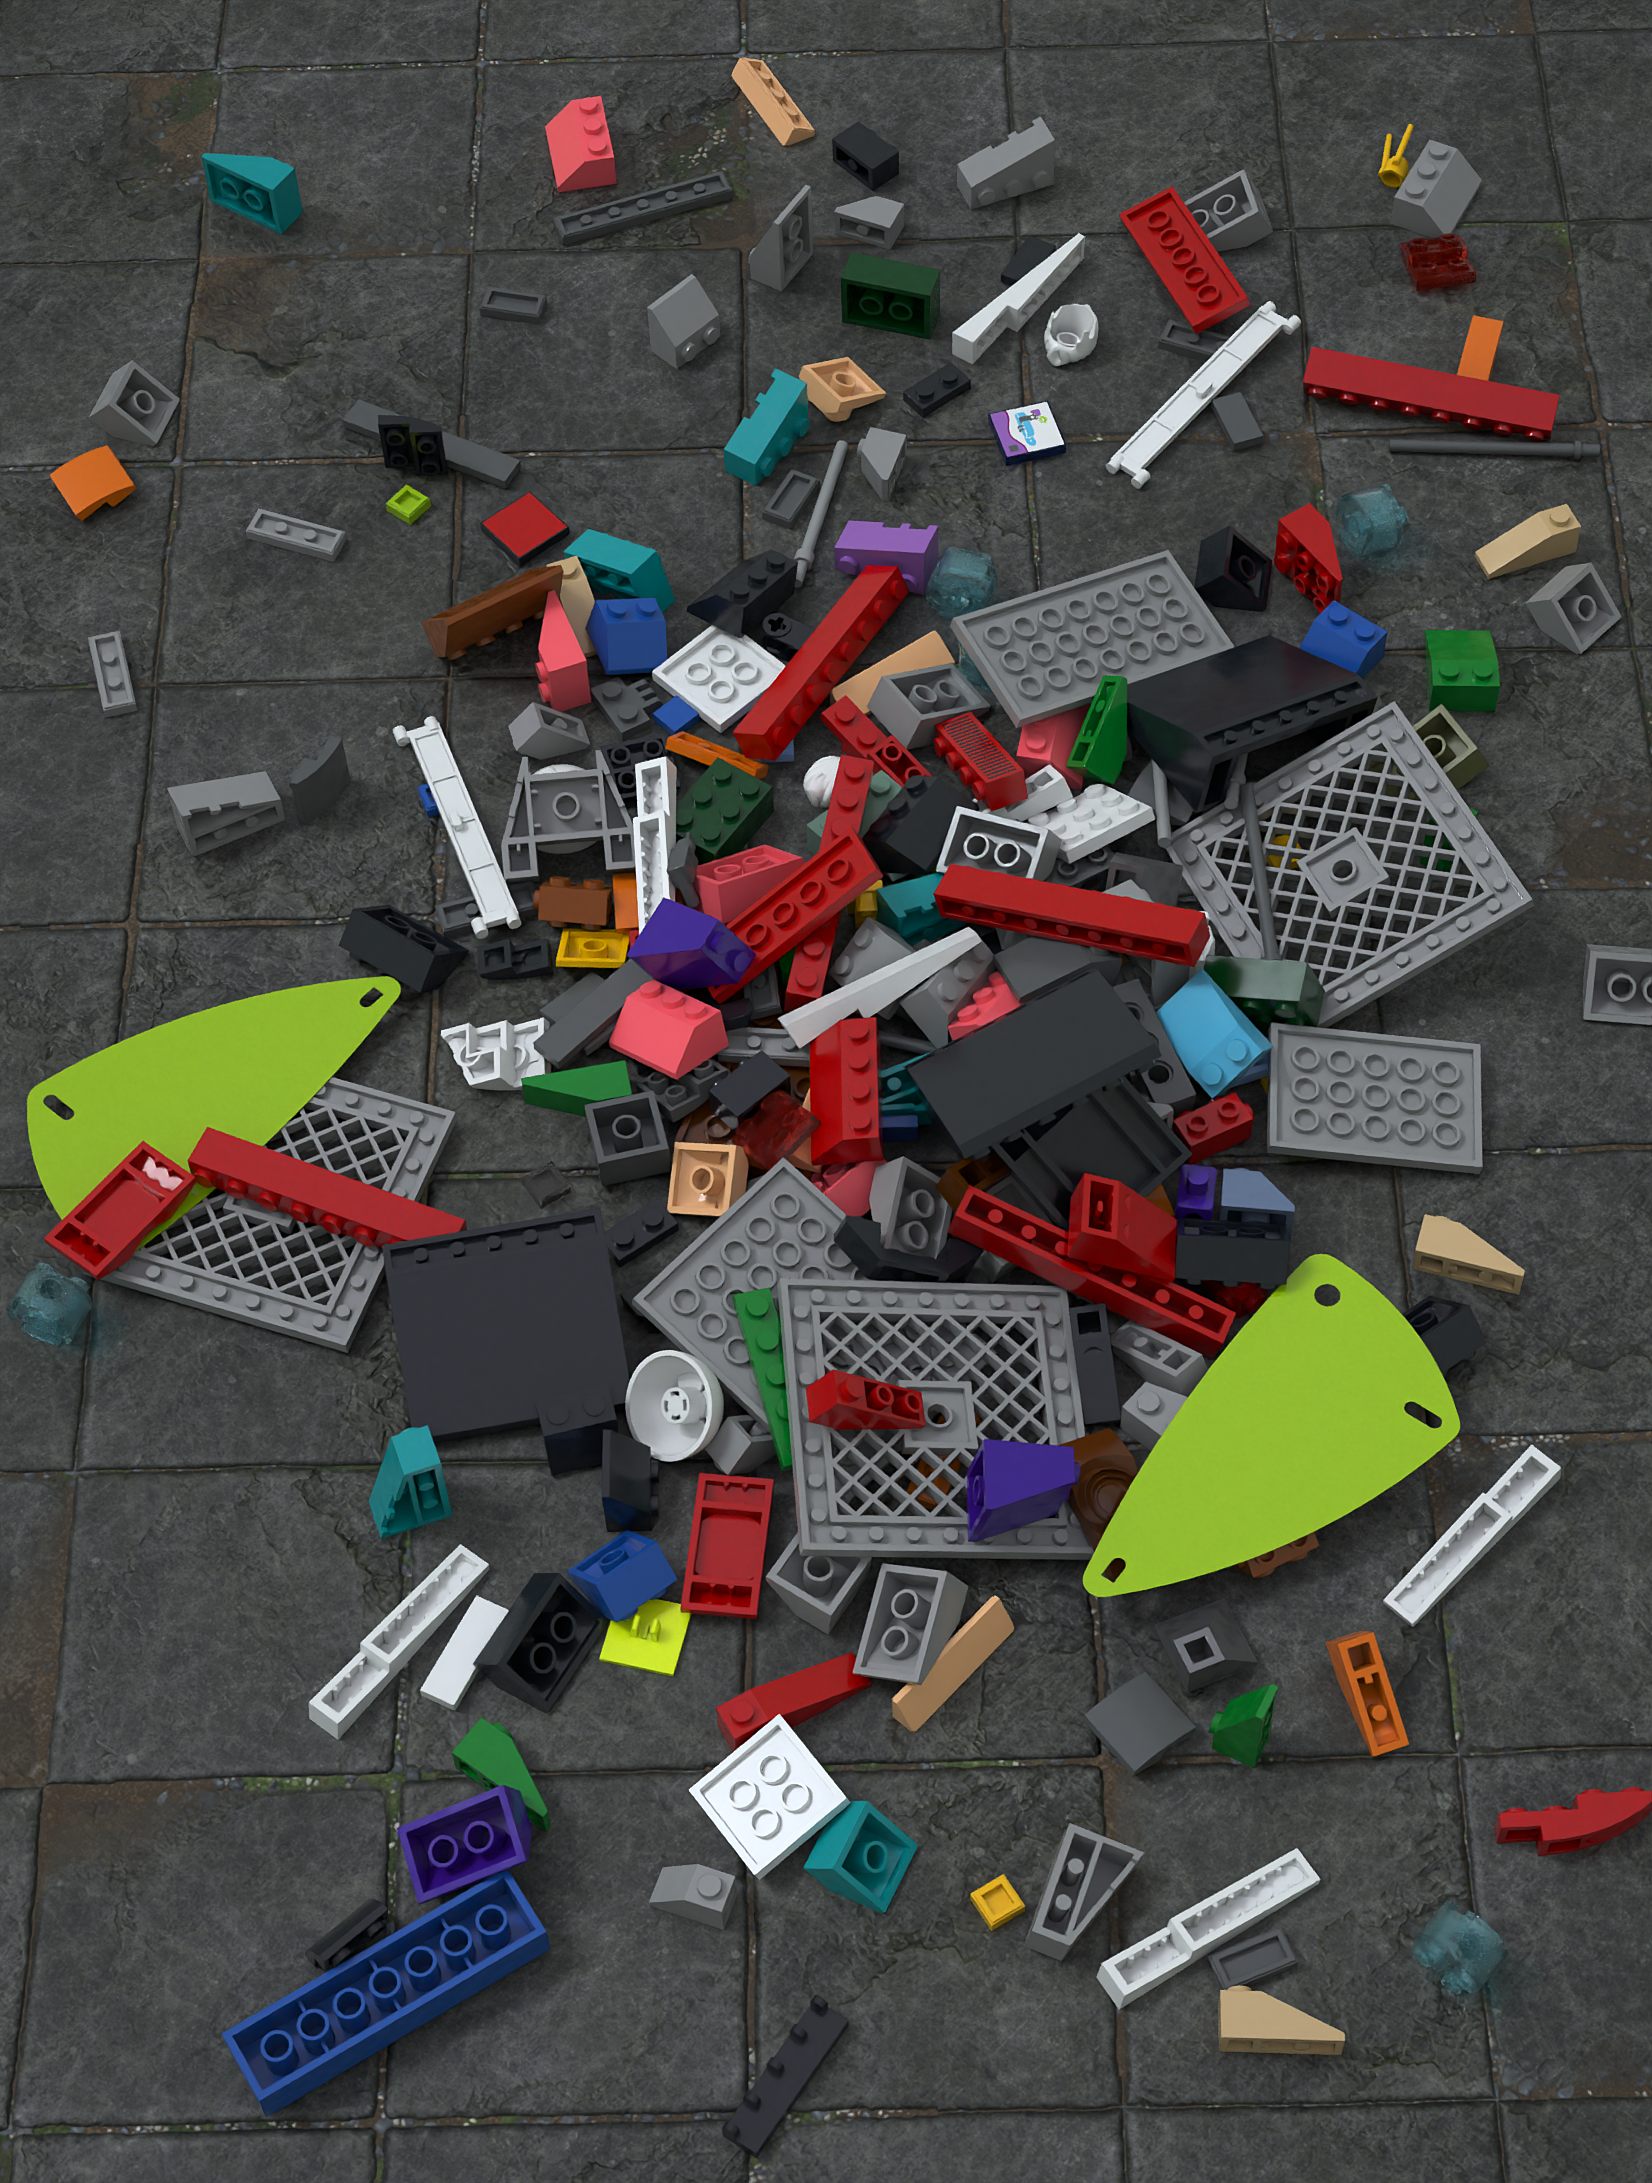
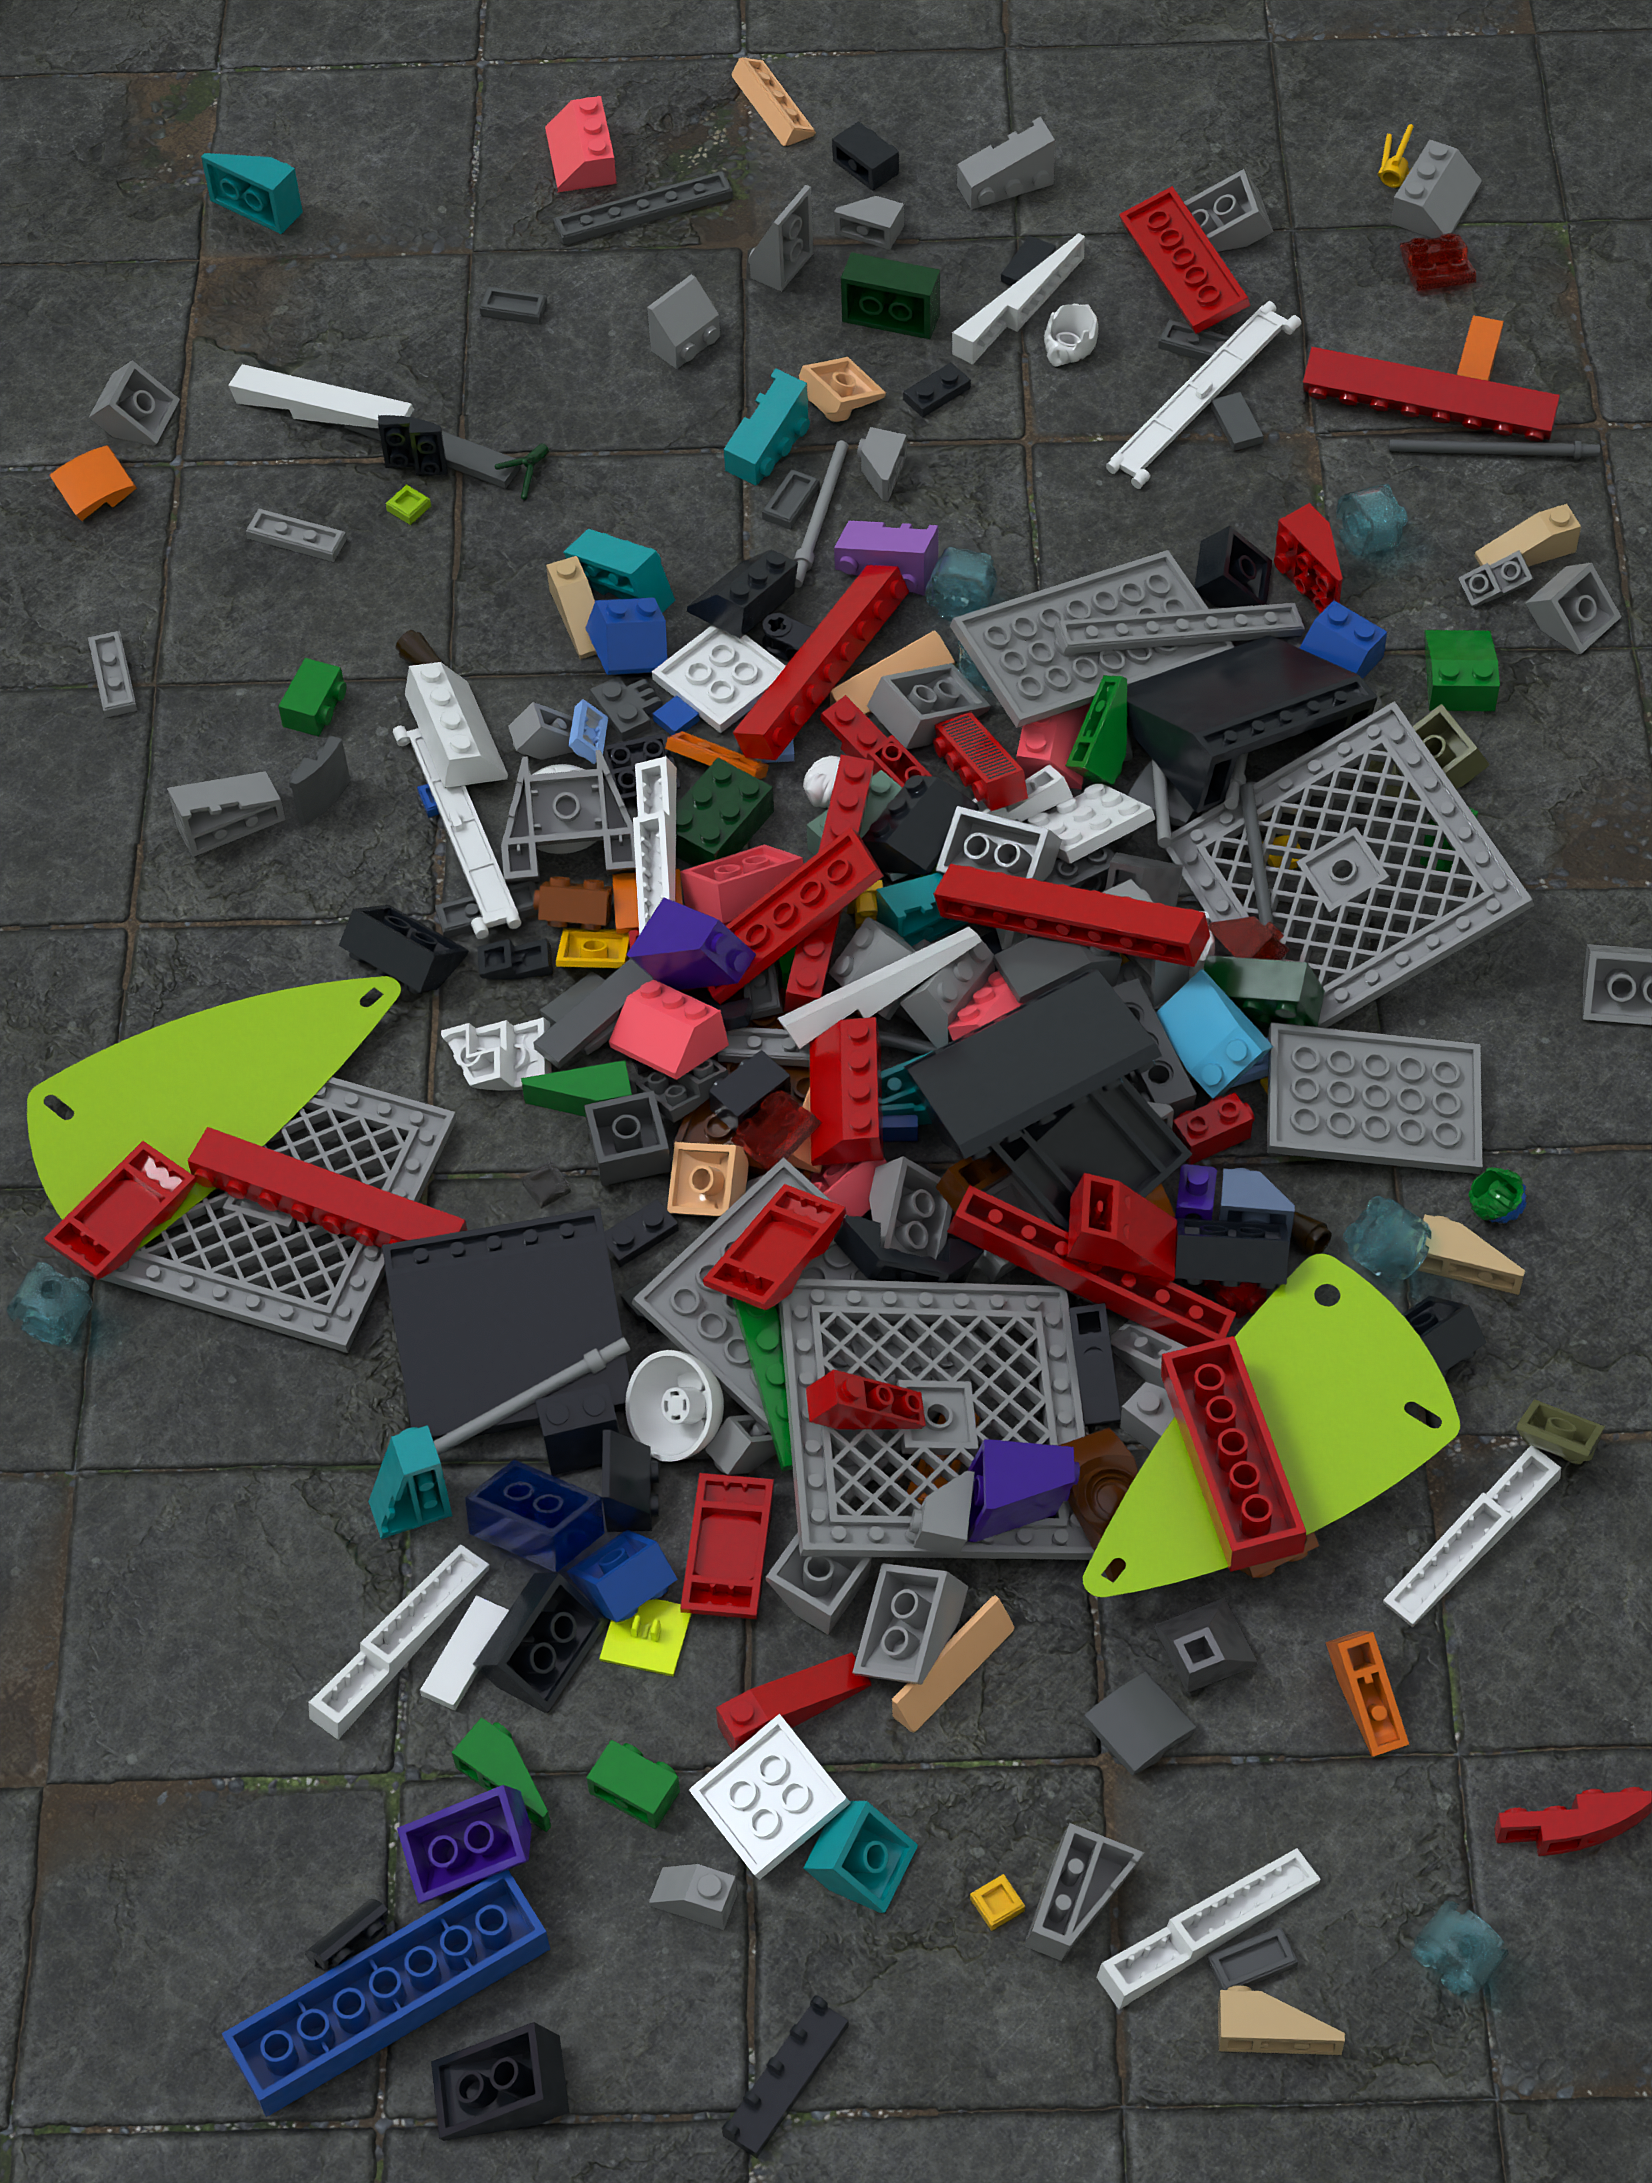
dark orange slope [421,565,564,661] -> none
red tile [480,491,570,566] -> none
coral slope [535,590,591,712] -> none
dark grey piece [666,832,700,908] -> none
tile [988,401,1066,466] -> none
green slope [1209,1684,1278,1768] -> none
none -> white slope [229,364,414,428]
none -> green brick [278,658,347,737]
none -> dark brown cone [395,630,443,665]
none -> white slope [405,662,508,788]
none -> black slope [431,2022,570,2141]
none -> light grey bar [433,1337,631,1455]
none -> clear blue brick [465,1459,605,1573]
none -> dark green plant [494,443,549,500]
none -> light blue piece [568,699,608,764]
none -> green brick [586,1740,680,1830]
none -> red slope [703,1184,846,1310]
none -> light grey slope [909,1471,975,1556]
none -> light grey tile [1054,603,1305,654]
none -> red brick [1161,1336,1306,1572]
none -> clear red slope [1208,916,1290,960]
none -> dark brown cone [1291,1211,1332,1255]
none -> clear light blue brick [1343,1196,1432,1283]
none -> light grey slope [1459,550,1535,607]
none -> green piece [1469,1167,1527,1223]
none -> olive slope [1516,1399,1605,1464]

